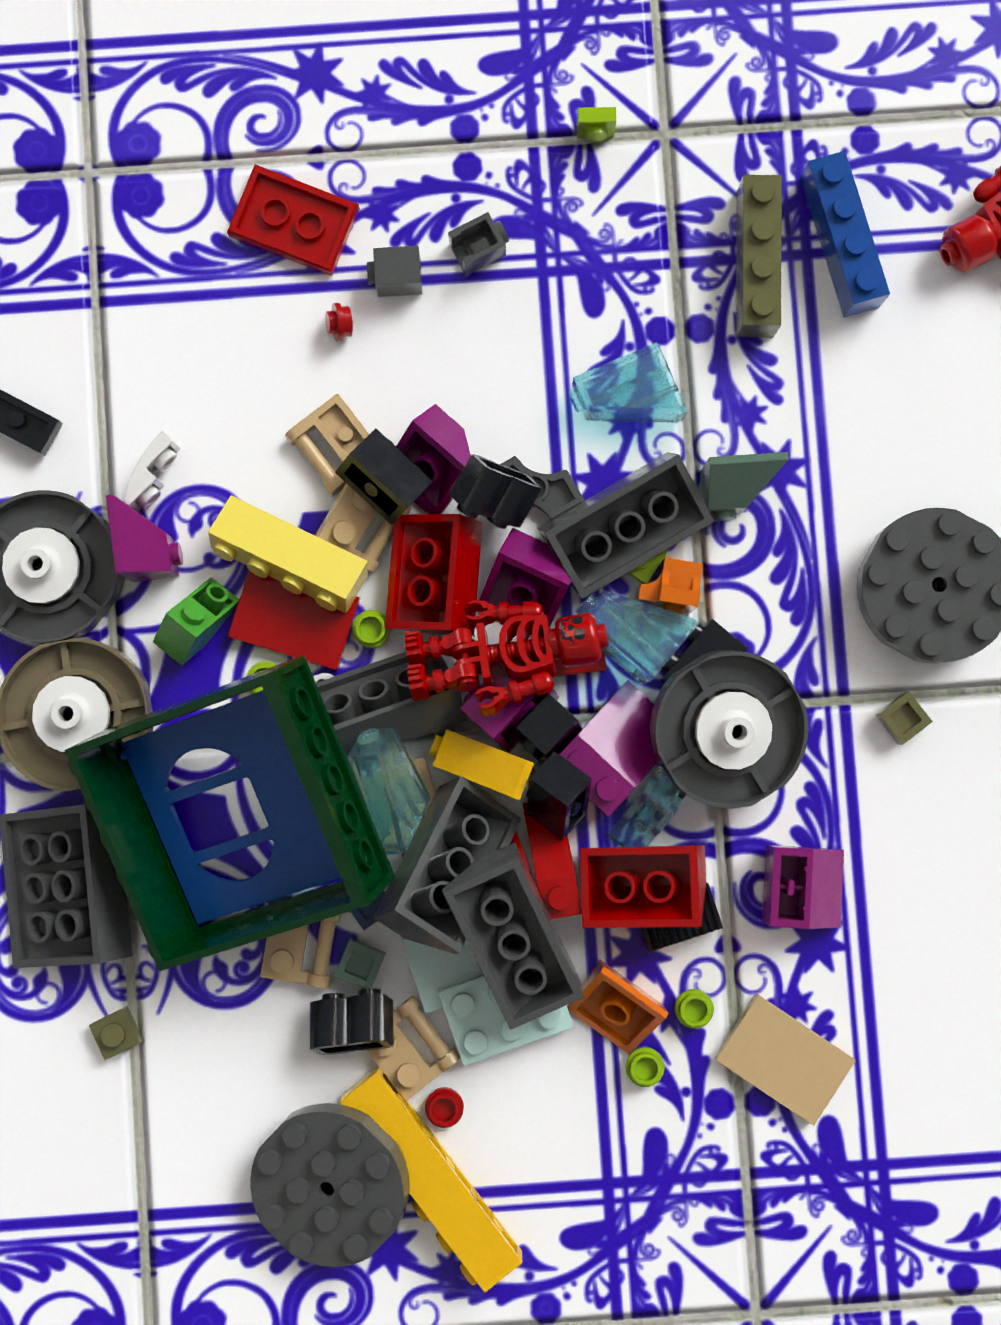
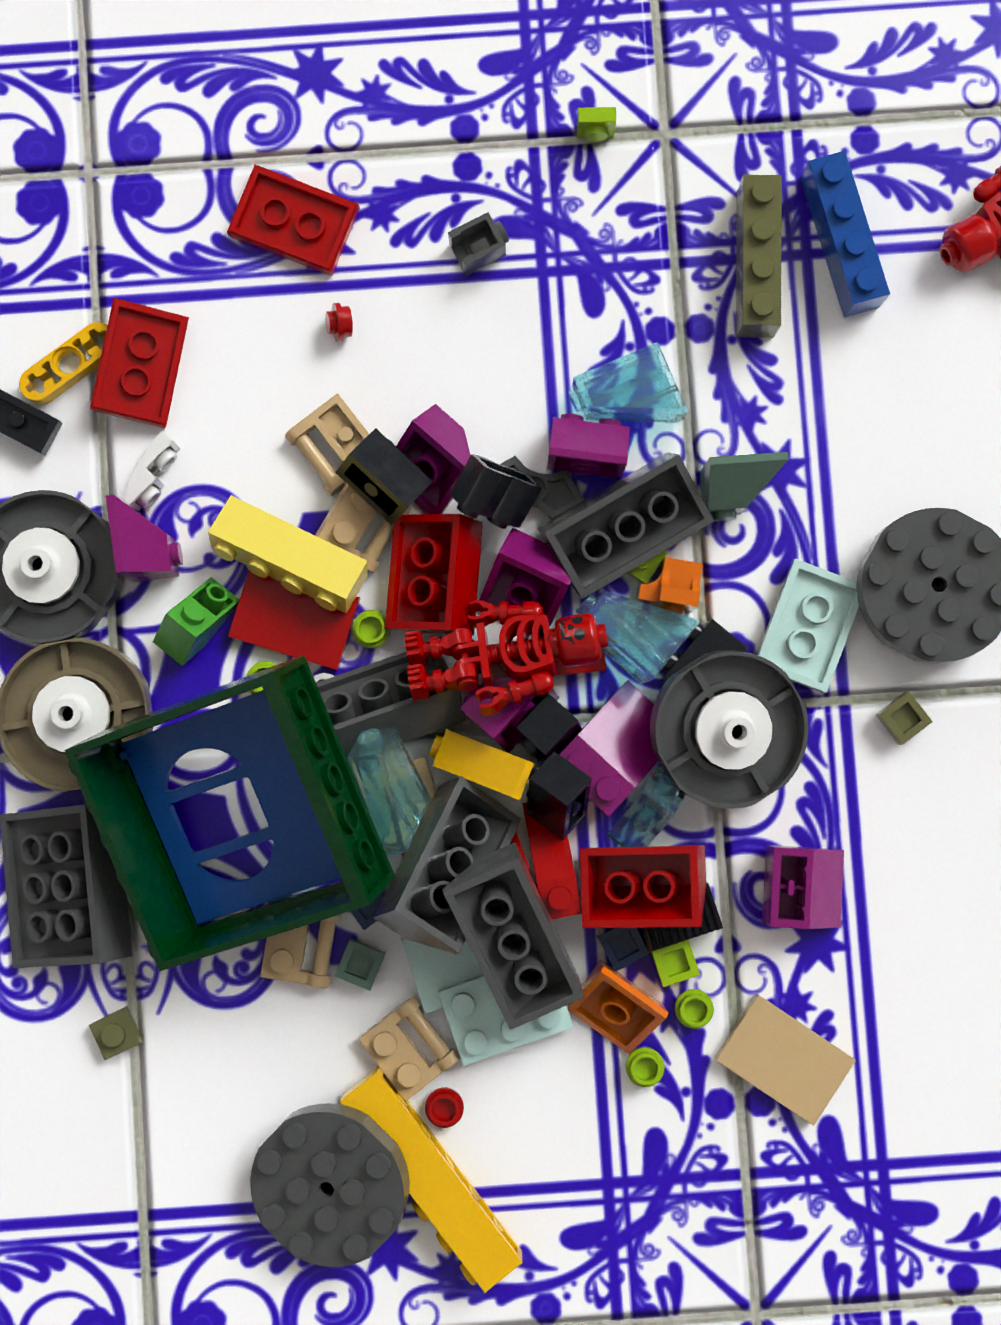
black brick [310,988,394,1055] -> none
dark grey brick [367,245,423,297] -> none
none -> yellow beam [19,322,107,405]
none -> red tile [90,297,189,428]
none -> magenta slope [546,413,630,479]
none -> dark blue plate [597,928,650,972]
none -> lime plate [651,940,700,987]
none -> light aqua plate [757,559,859,693]

